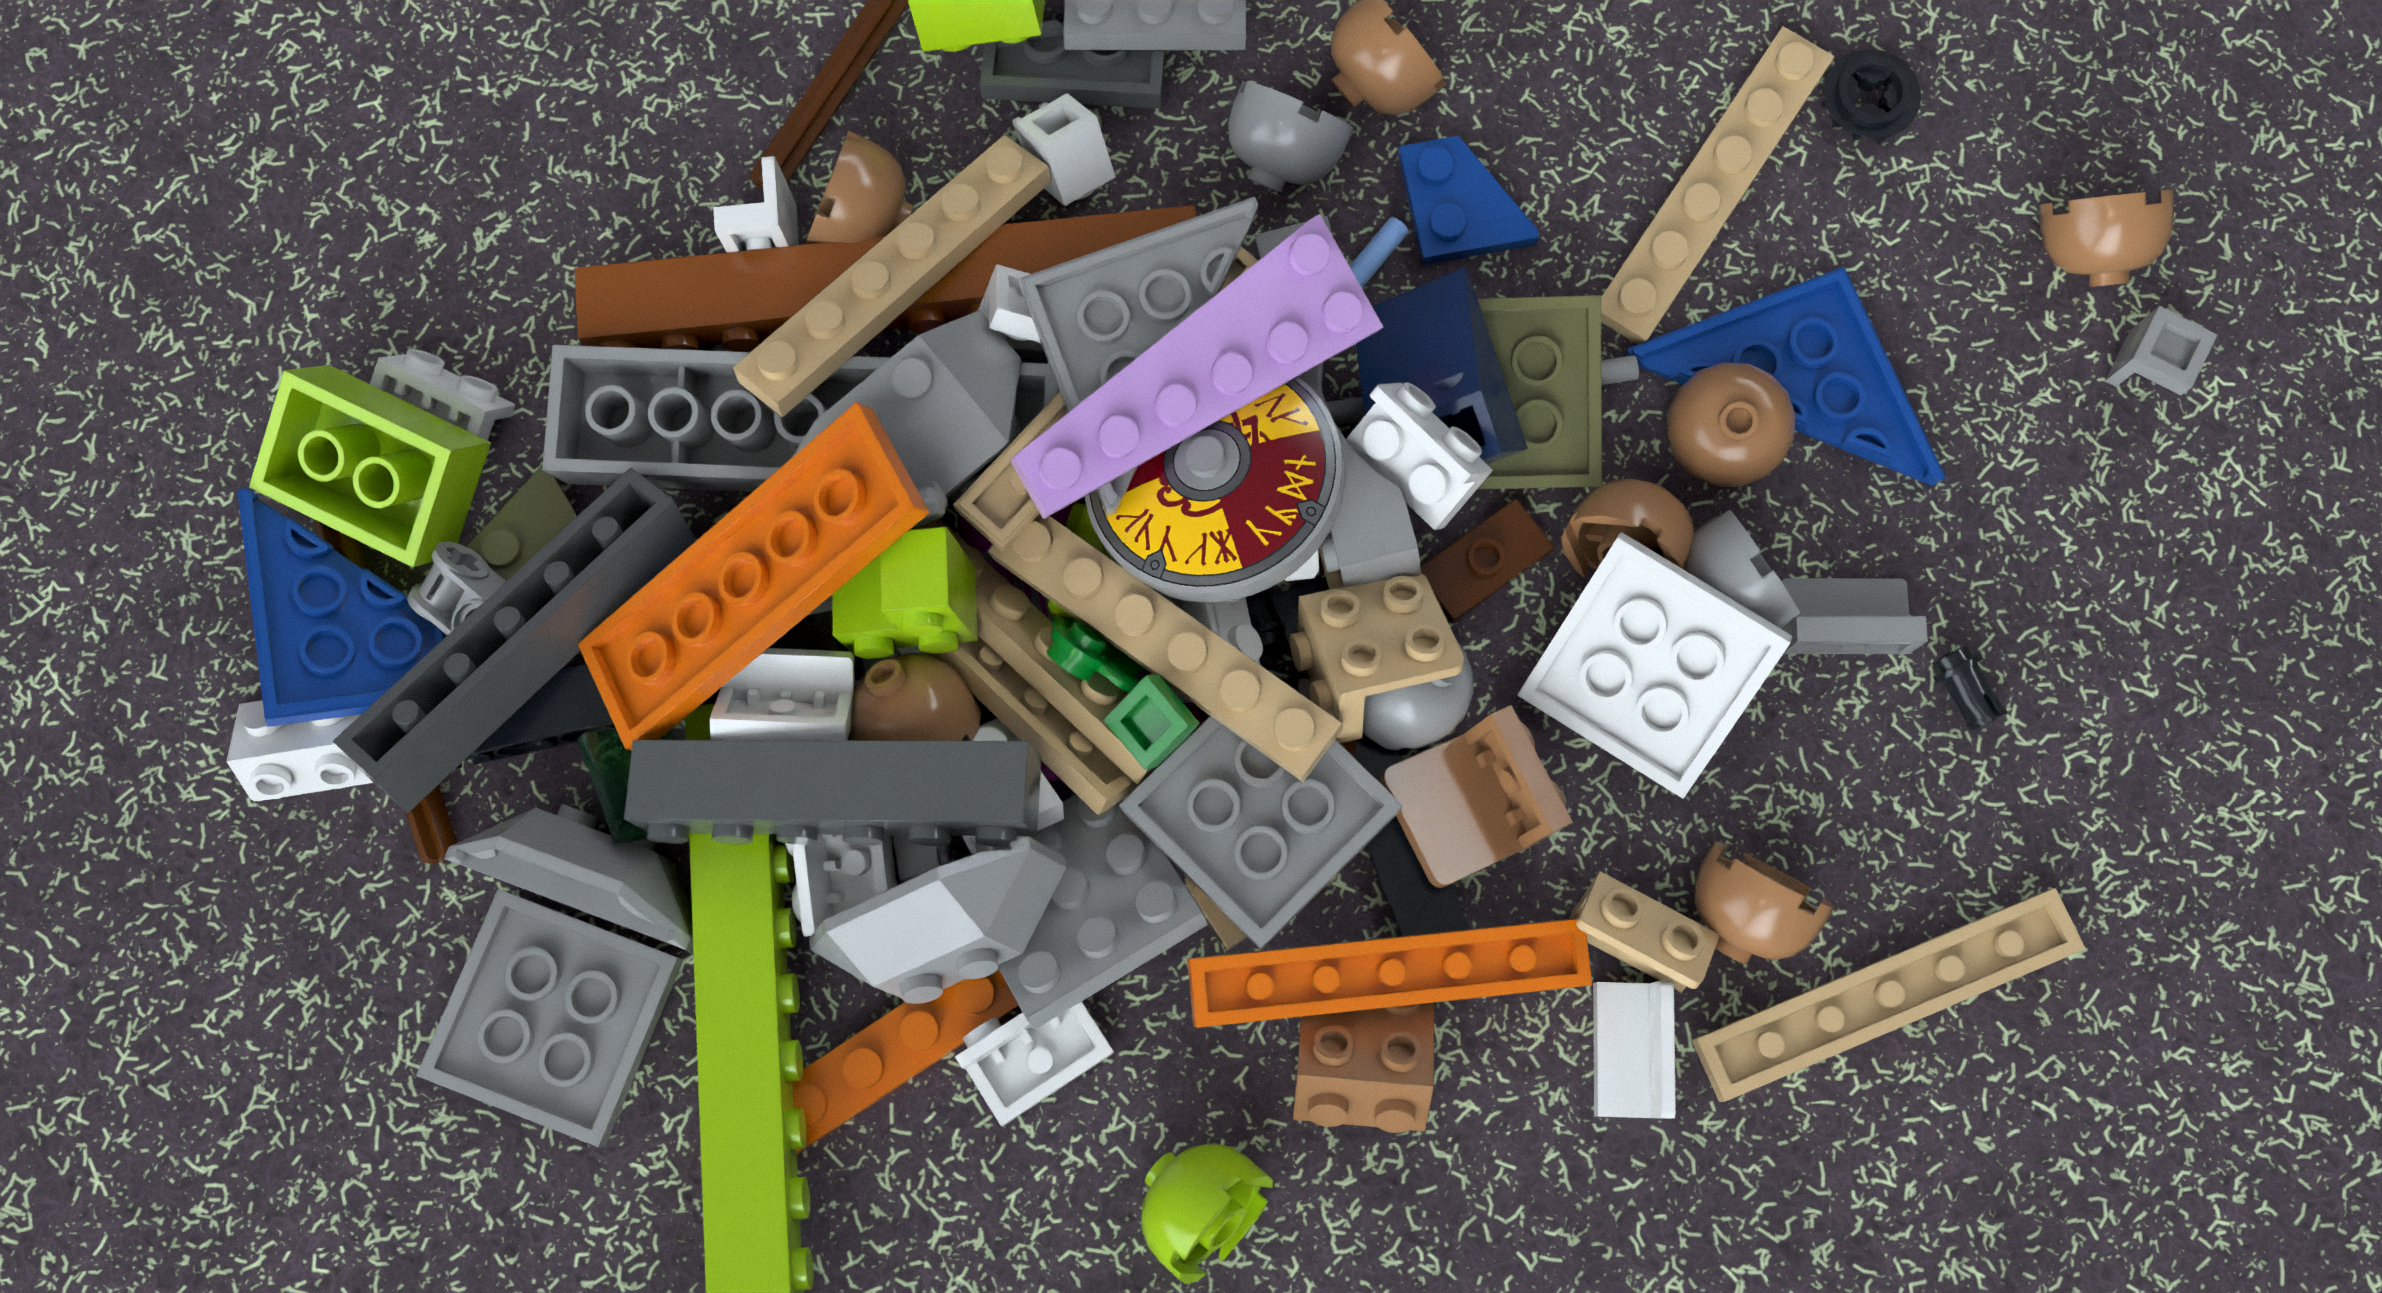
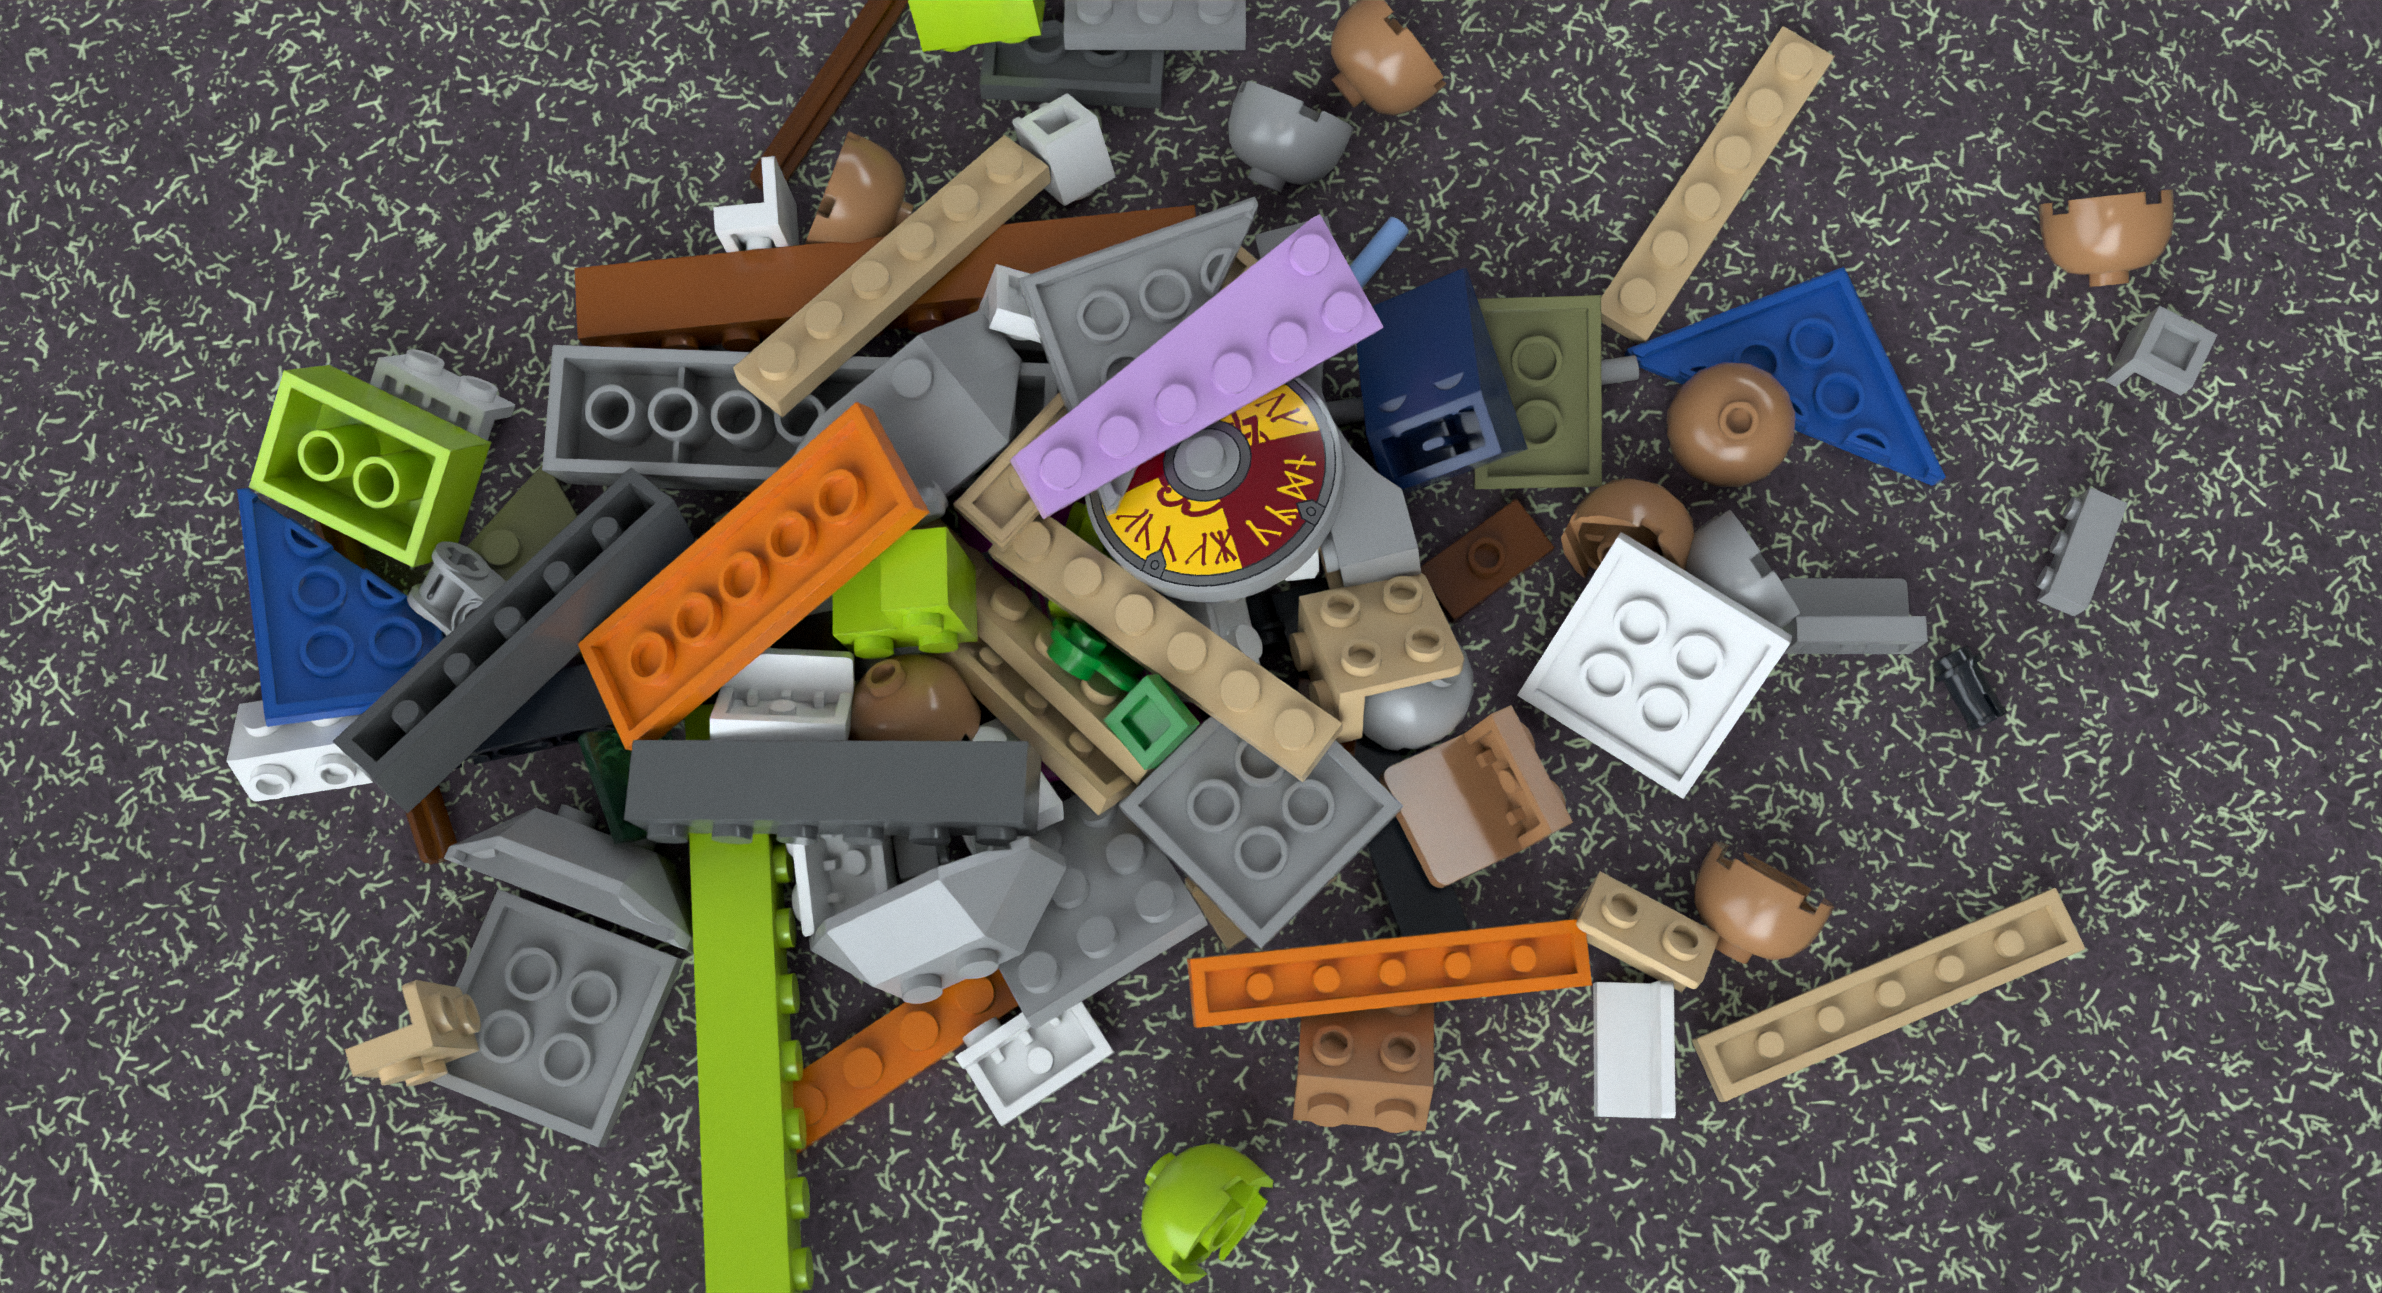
white bracket [1346,382,1493,530] -> none
blue wing [1397,136,1539,265] -> none
black gear [1821,49,1921,144] -> none
none -> tan bracket [345,980,481,1086]
none -> light grey piece [2036,488,2128,616]

